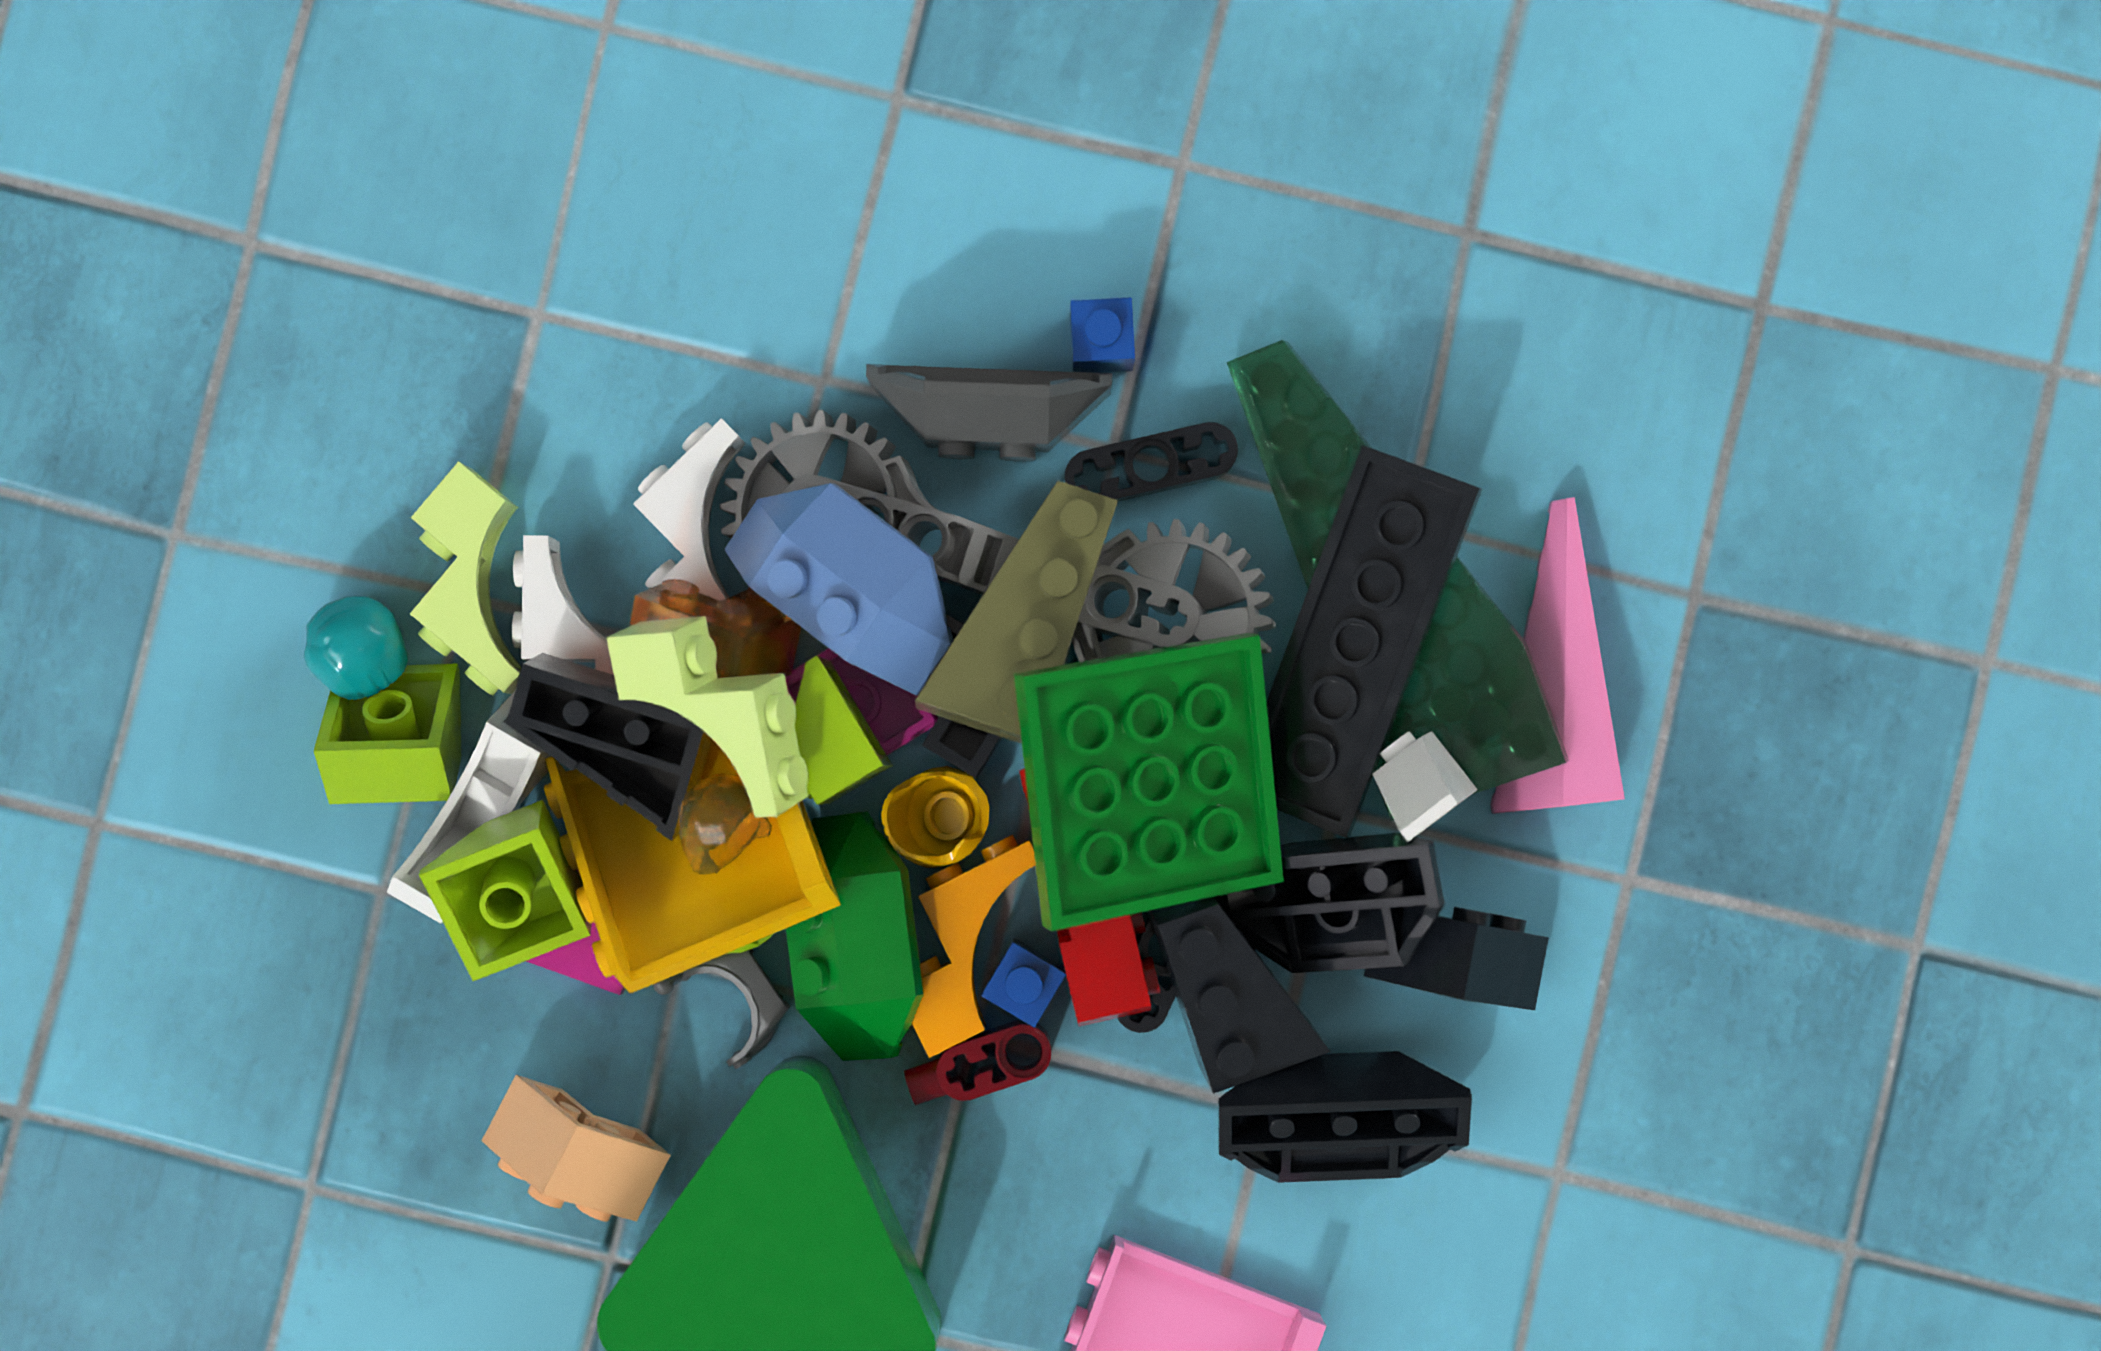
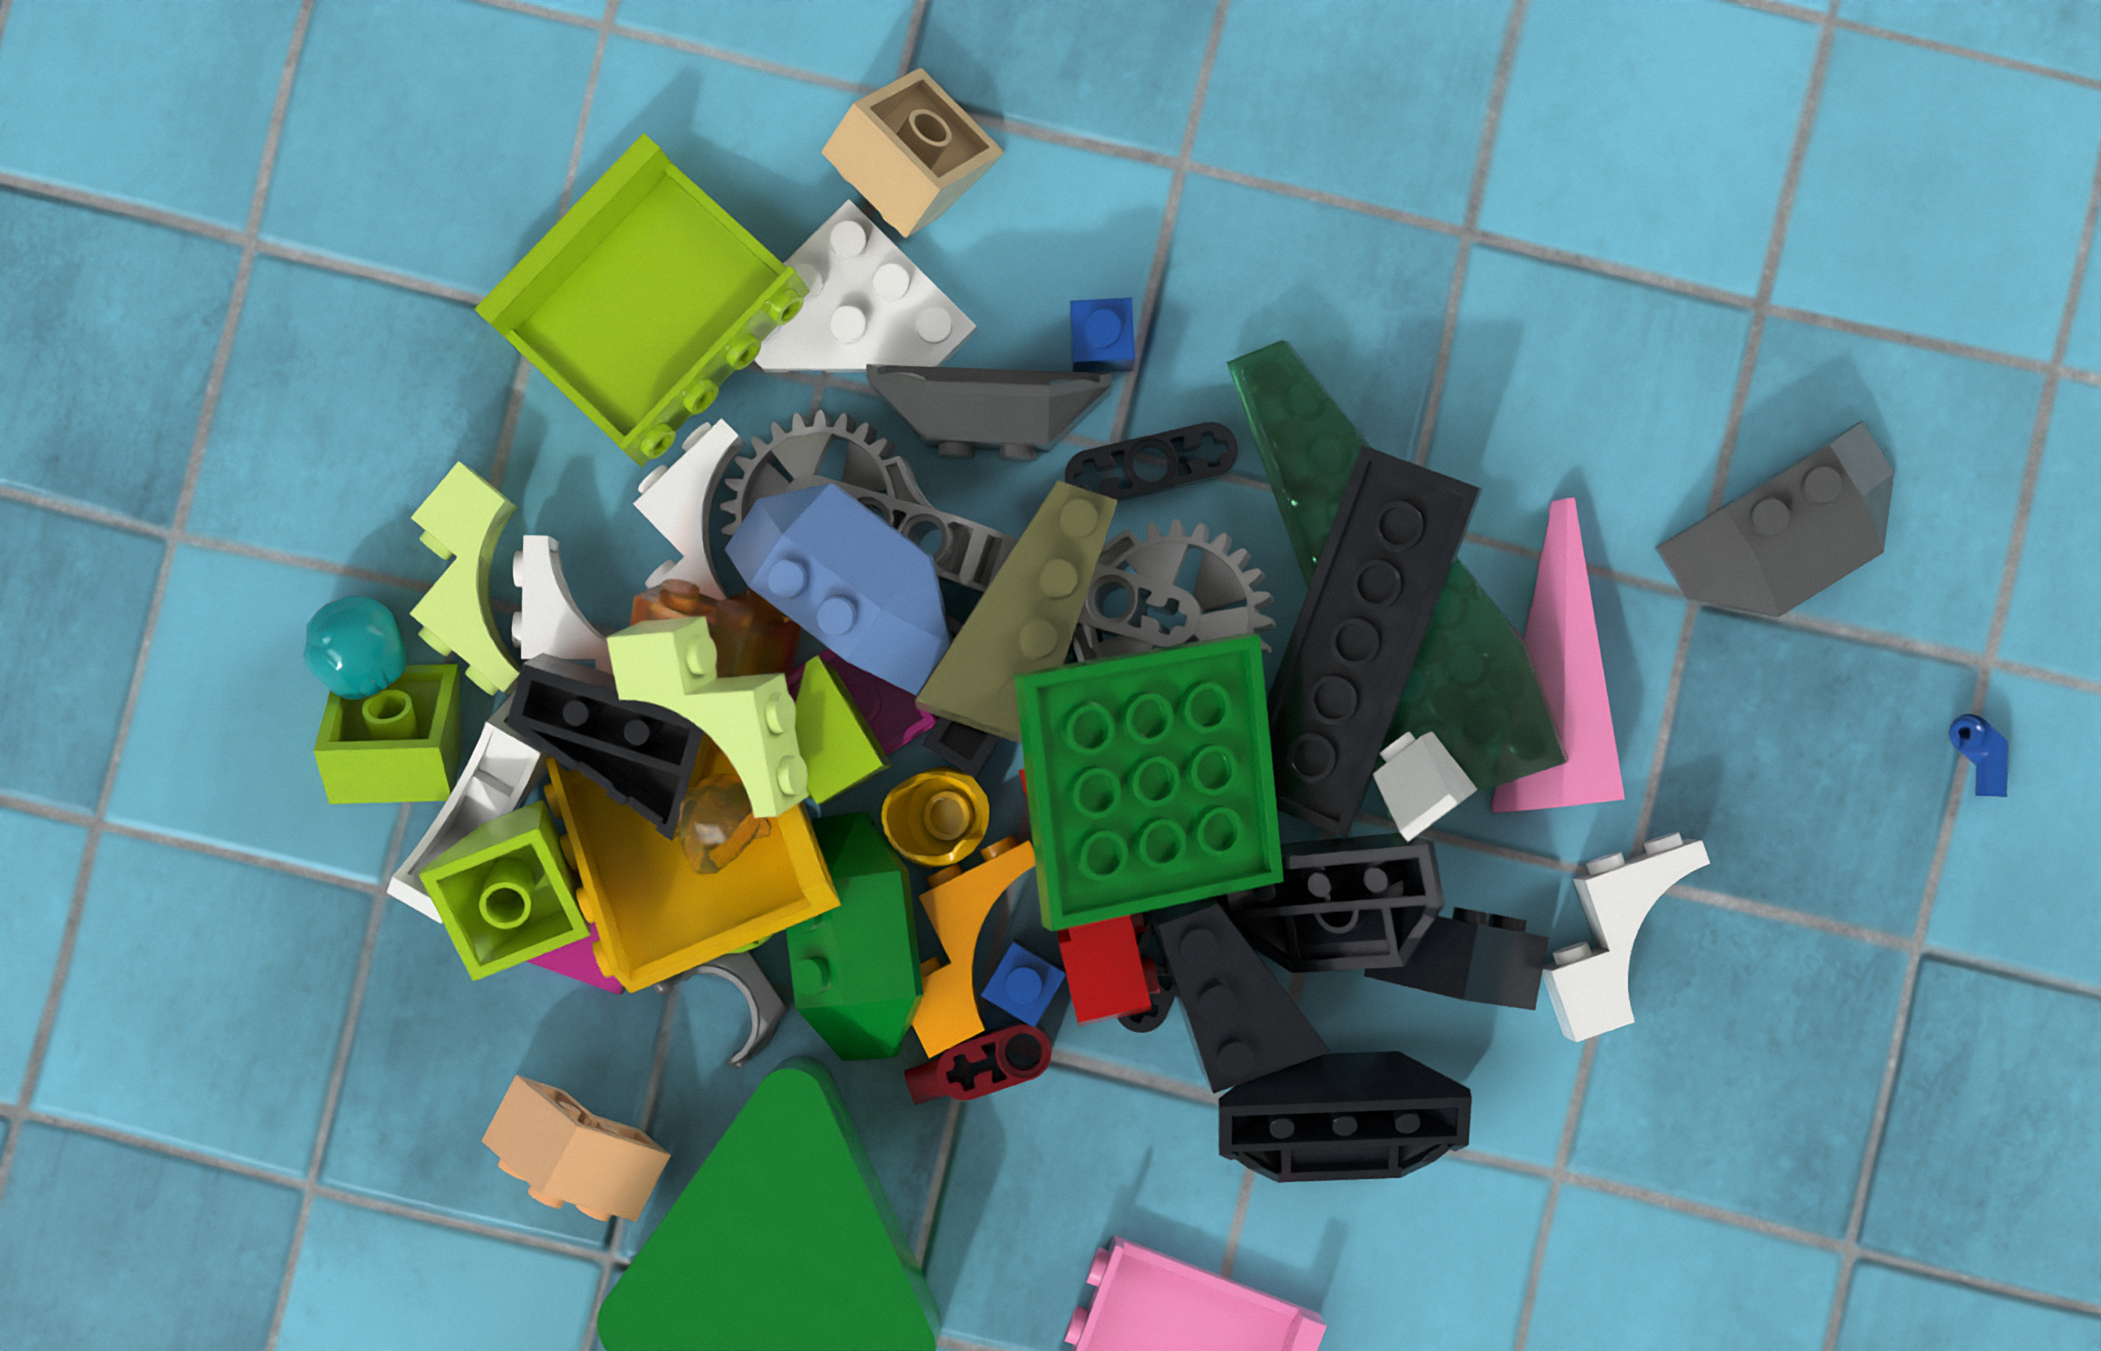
none -> lime panel [474,133,810,468]
none -> white plate [753,199,977,373]
none -> tan slope [821,67,1004,238]
none -> white arch [1542,832,1710,1042]
none -> dark grey wedge [1655,421,1894,617]
none -> blue arm [1949,714,2008,797]

